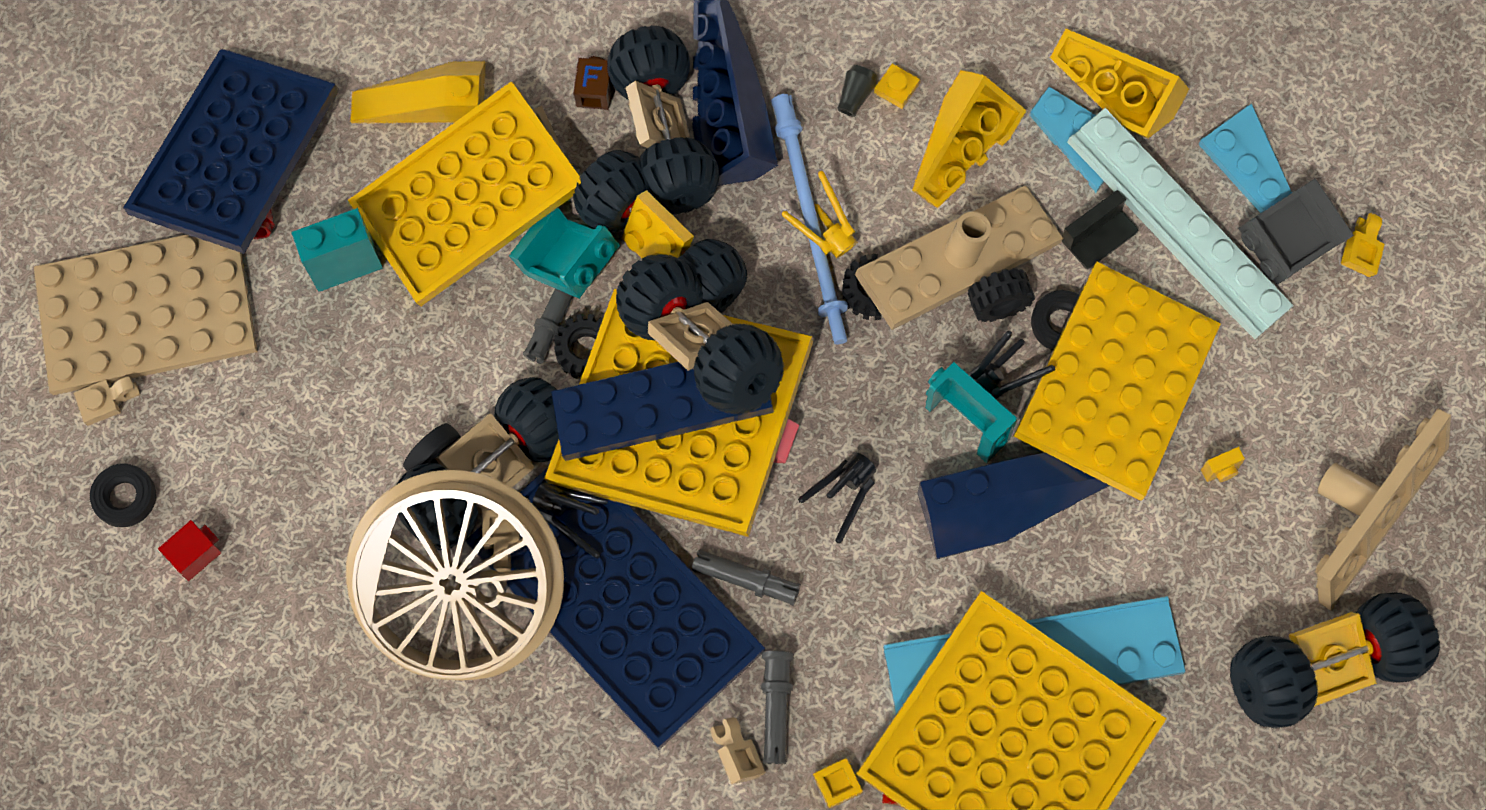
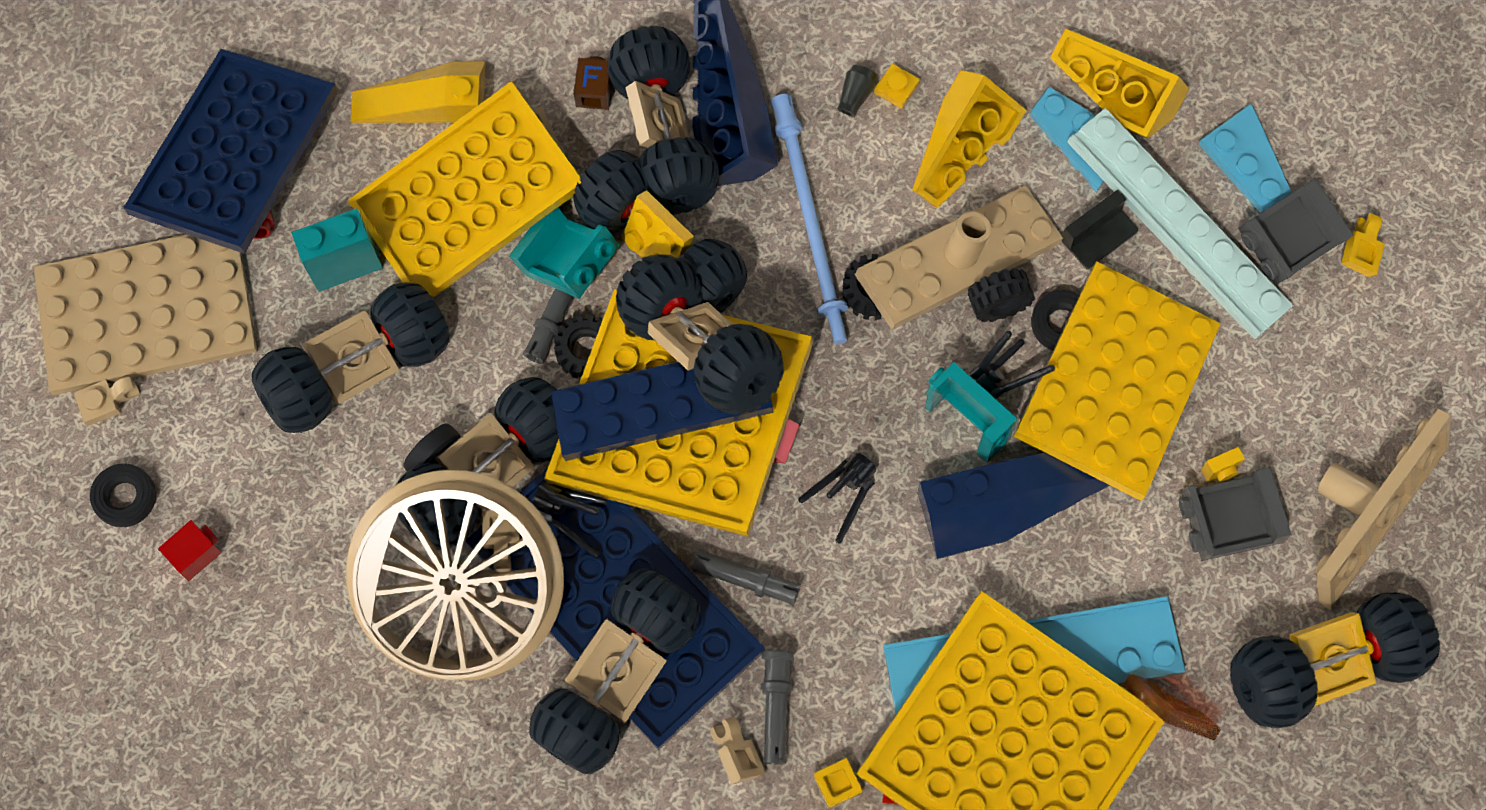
yellow plant [782,171,858,259] -> none
none -> black plate [251,282,450,433]
none -> black plate [529,569,701,775]
none -> clear orange tile [1123,674,1221,741]
none -> dark grey panel [1179,467,1292,561]

